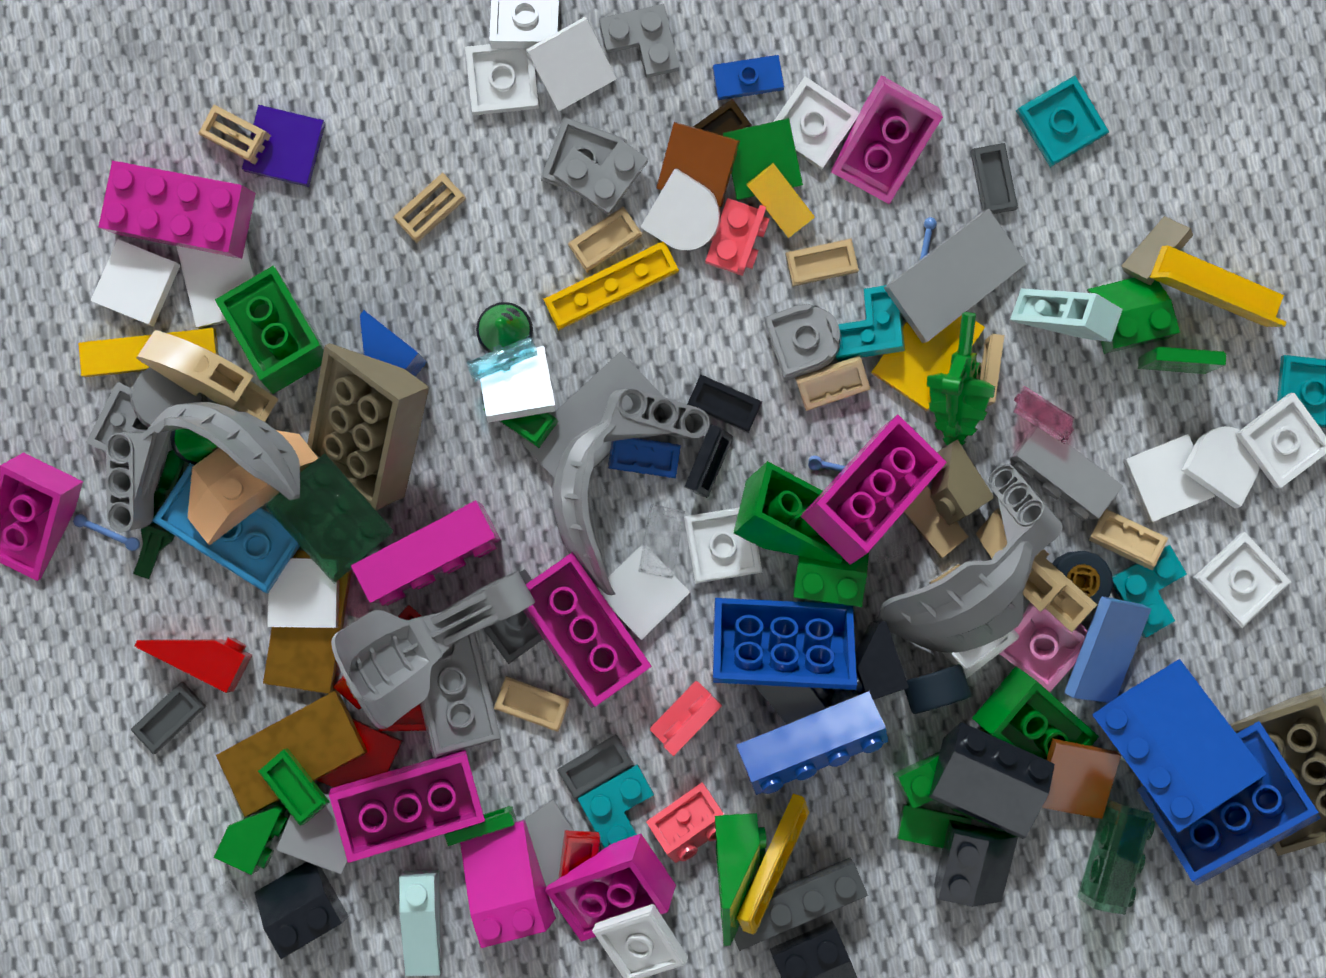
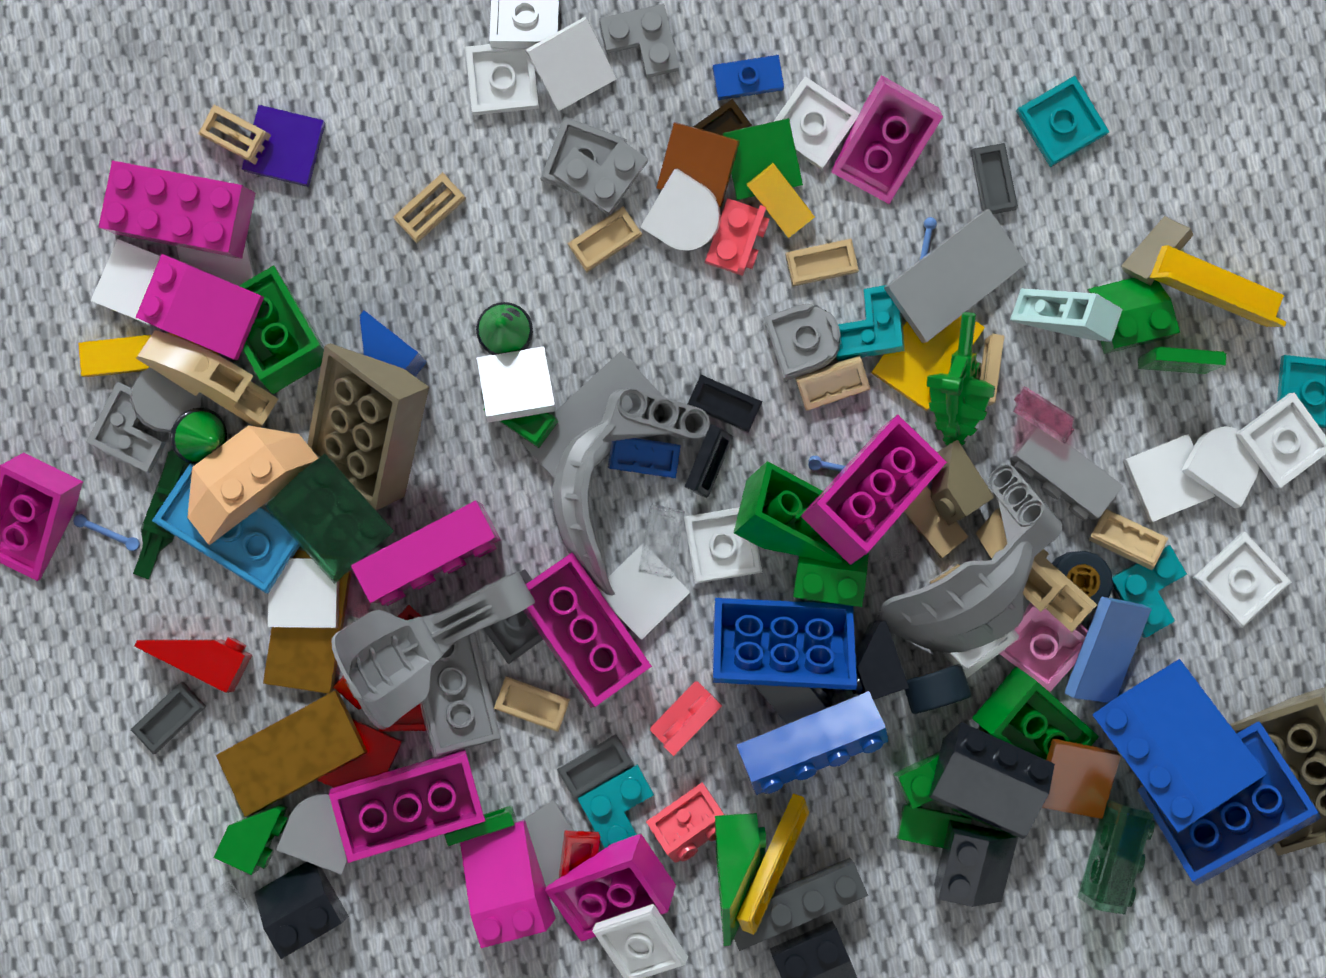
light grey piece [106,402,300,533] -> none
green tile [258,748,330,826] -> none
light aqua slope [399,870,440,976] -> none
clear light blue pin [466,336,538,382] -> none
yellow tile [543,241,679,331] -> none
none -> dark pink slope [136,254,264,360]

